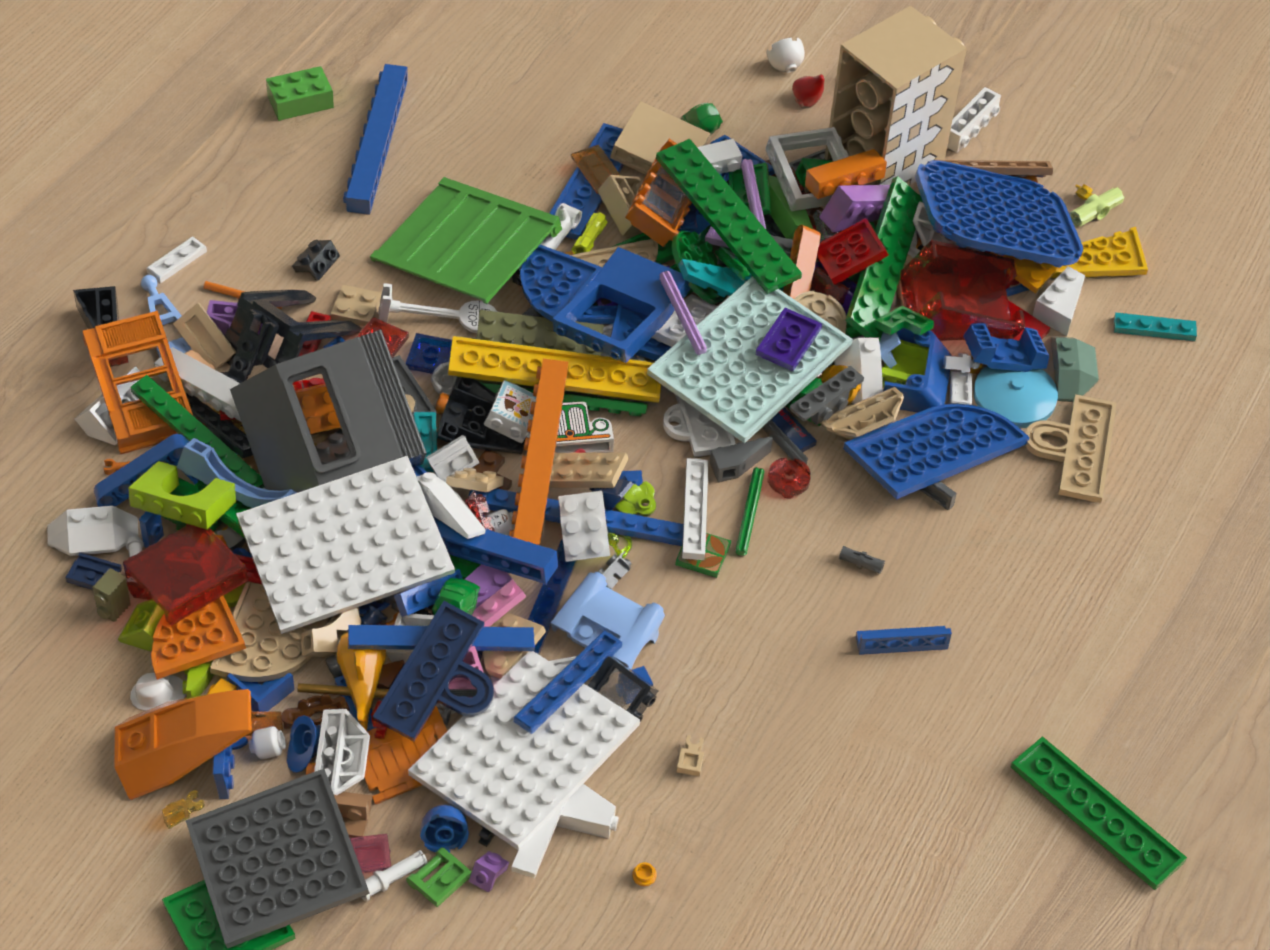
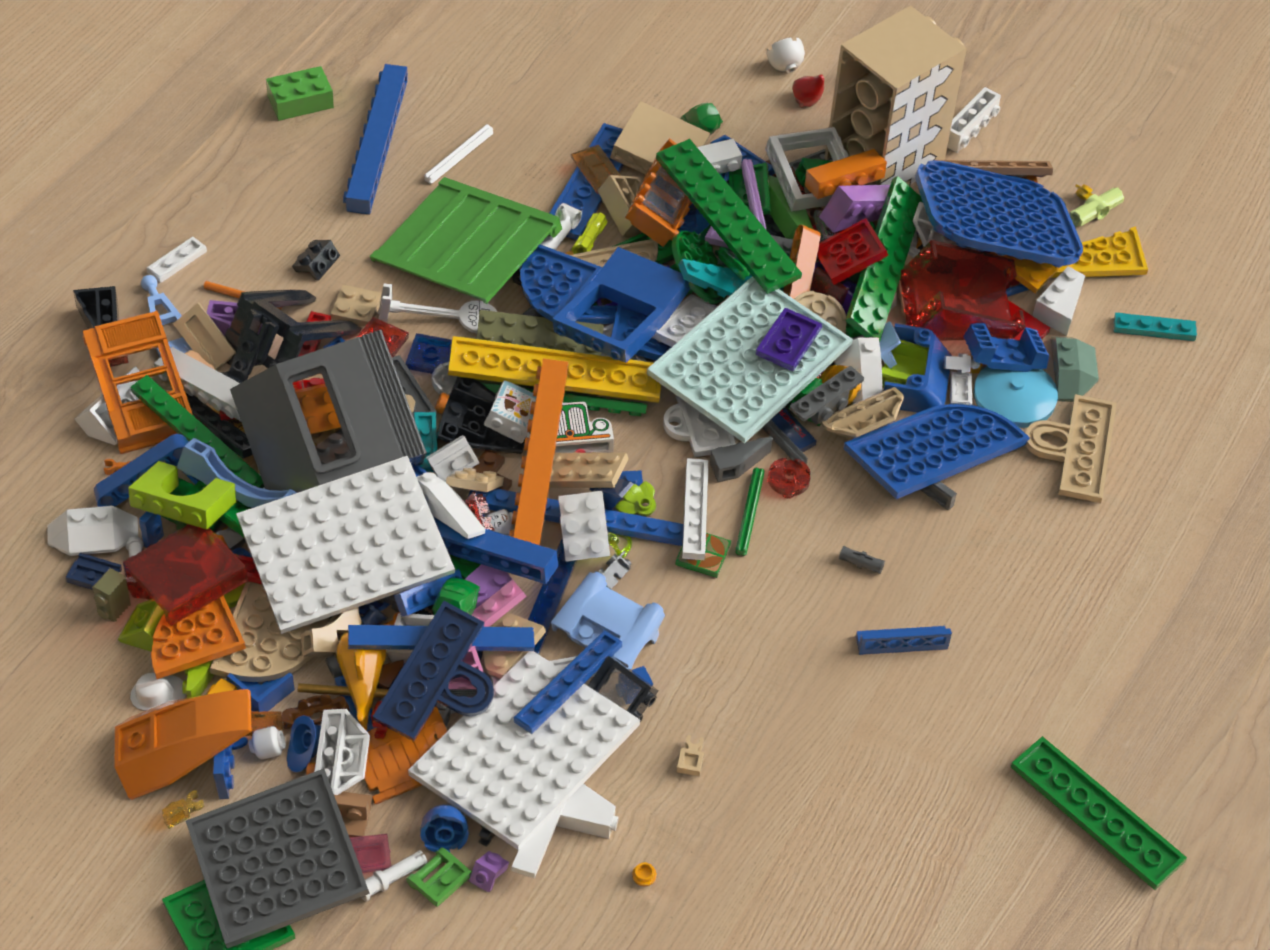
lavender axle [660,271,707,355] -> none
green plate [875,306,934,335] -> none
none -> white axle [424,125,493,184]

